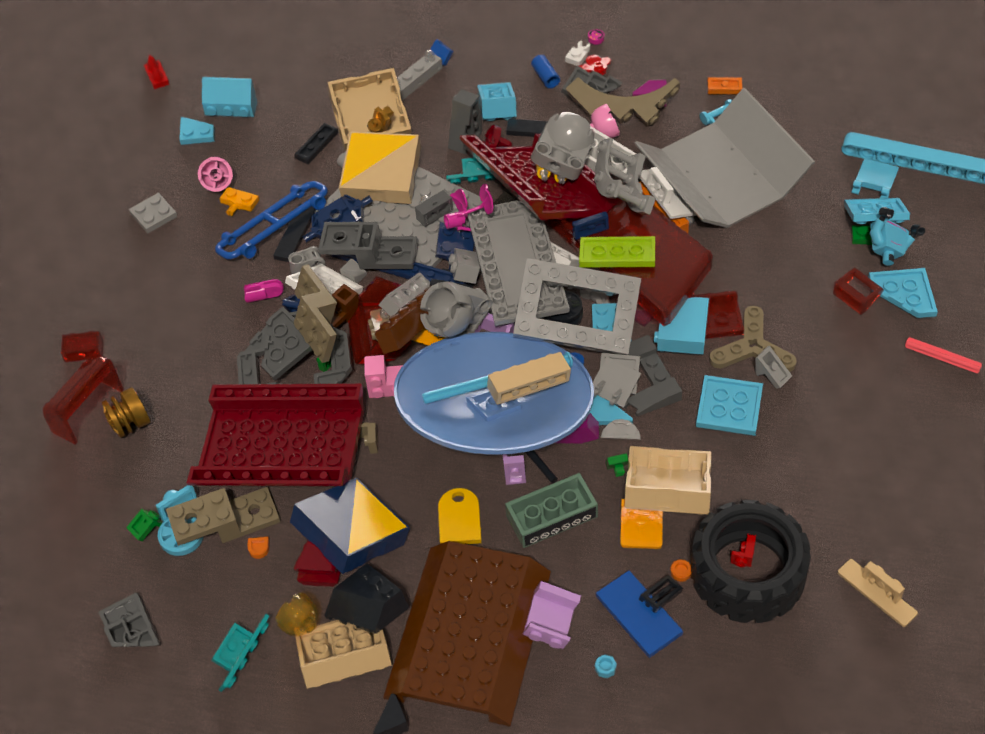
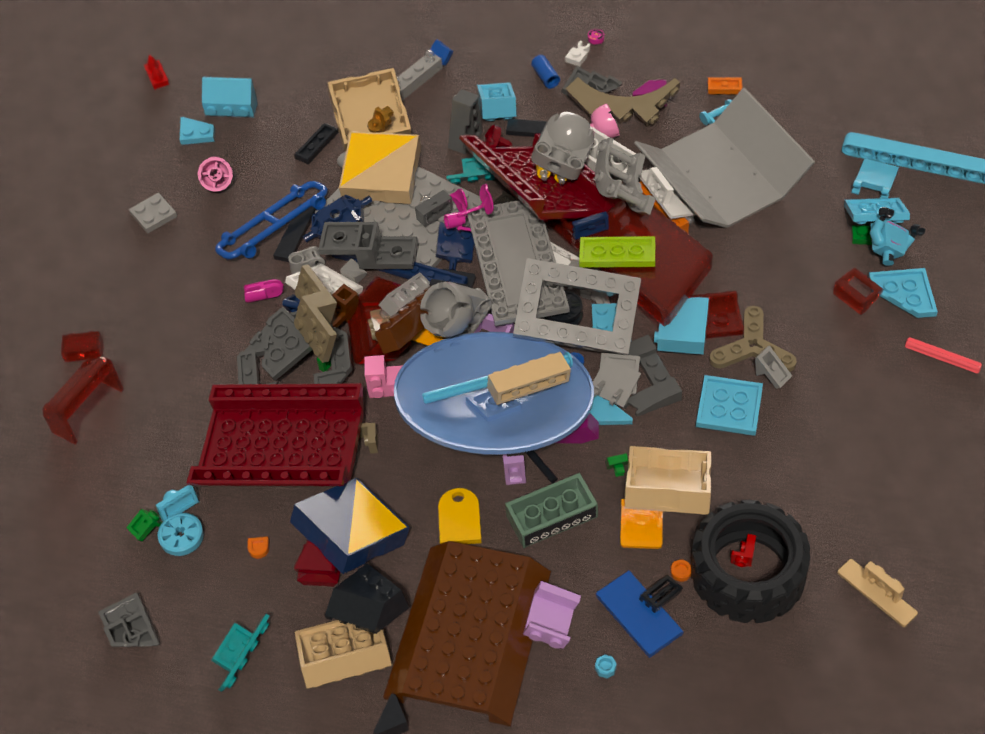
pearl gold wheel [101,387,151,438] -> none
dark tan bracket [166,487,280,546] -> none
light orange plate [220,187,259,216] -> none
clear yellow cylinder [276,593,318,637] -> none
light grey brick [449,248,480,284] -> none
plate [579,55,611,75] -> none
light grey tile [601,419,641,440] -> none
clear pink tile [634,309,656,327] -> none

